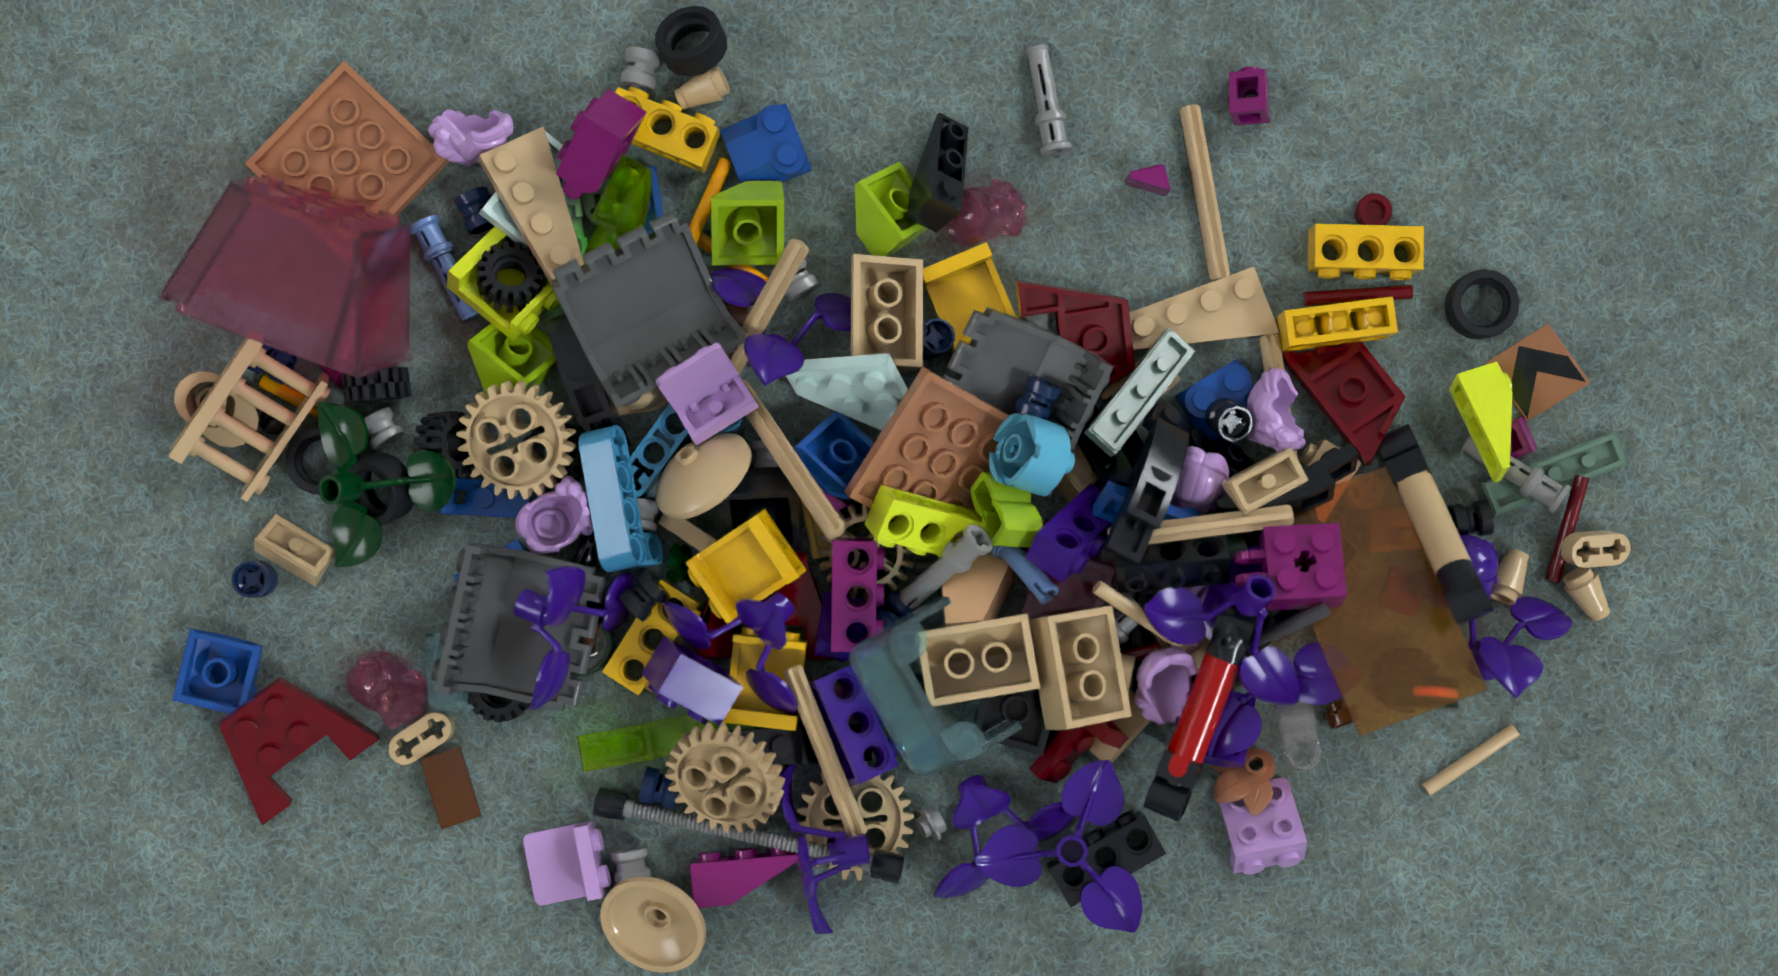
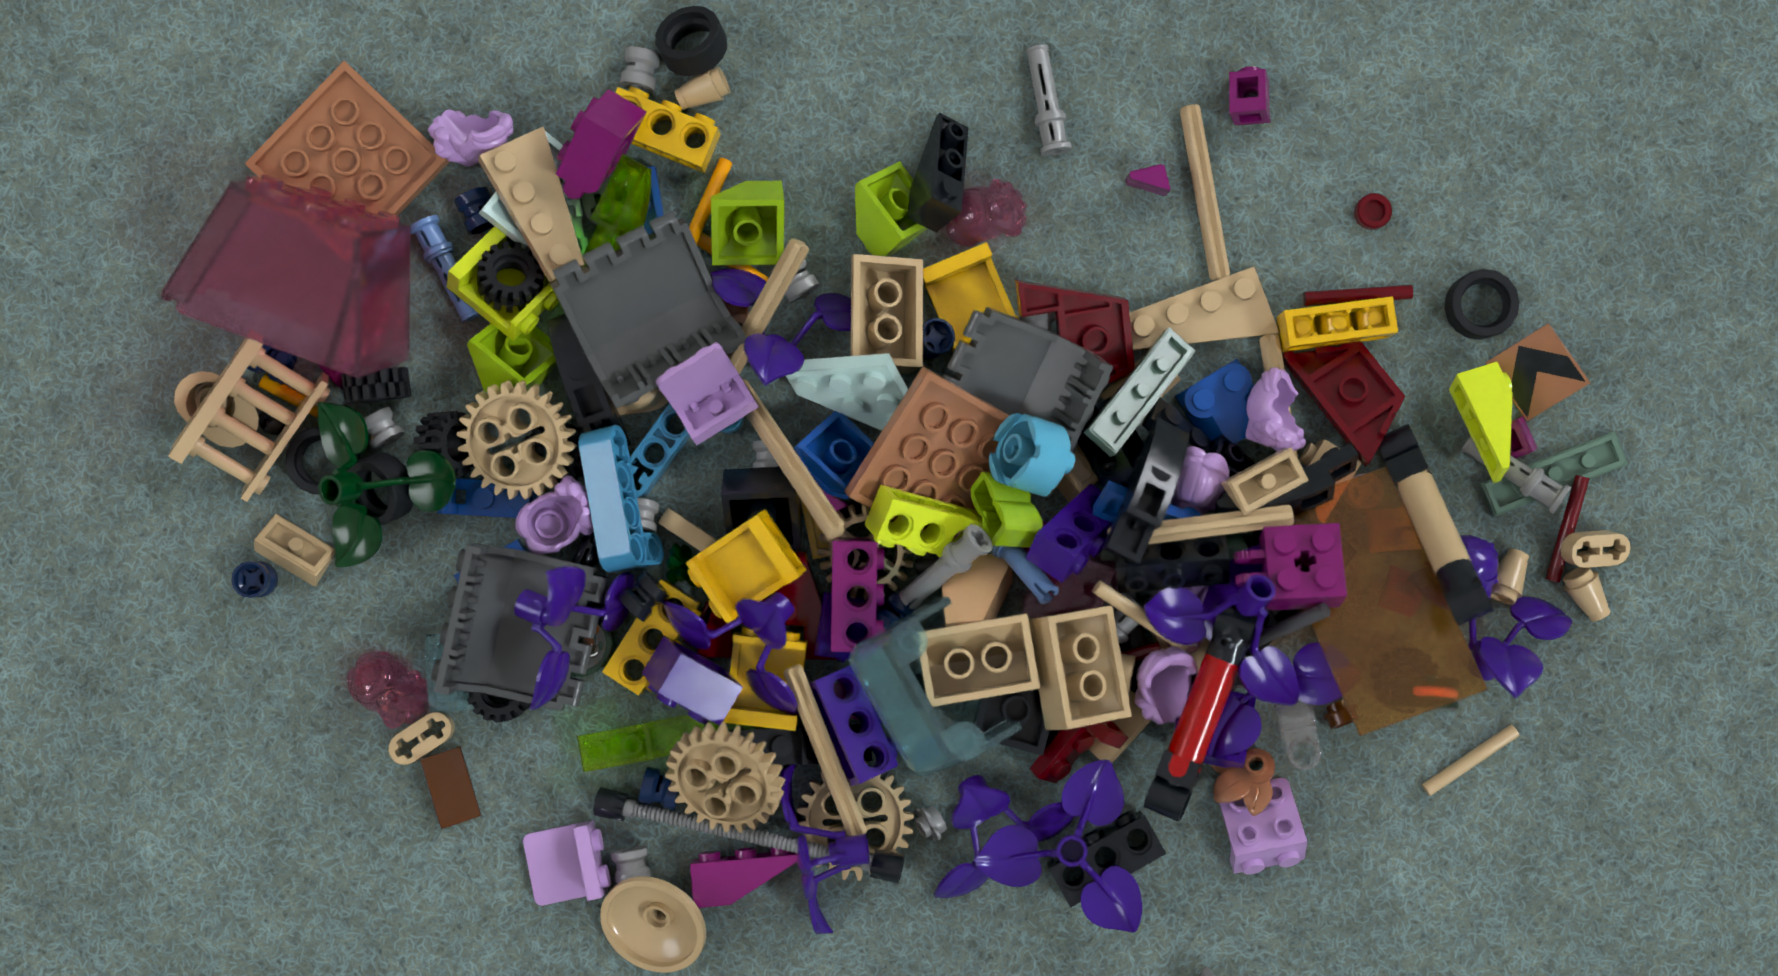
blue slope [172,629,263,714] -> none
dark red wing [219,677,380,825] -> none
tan dish [655,433,751,520] -> none
blue slope [720,103,812,183] -> none
dark blue wheel [1014,374,1062,420] -> none
black wheel [1205,398,1253,442] -> none
yellow brick [1308,224,1424,281] -> none
black wheel [1447,499,1494,536] -> none

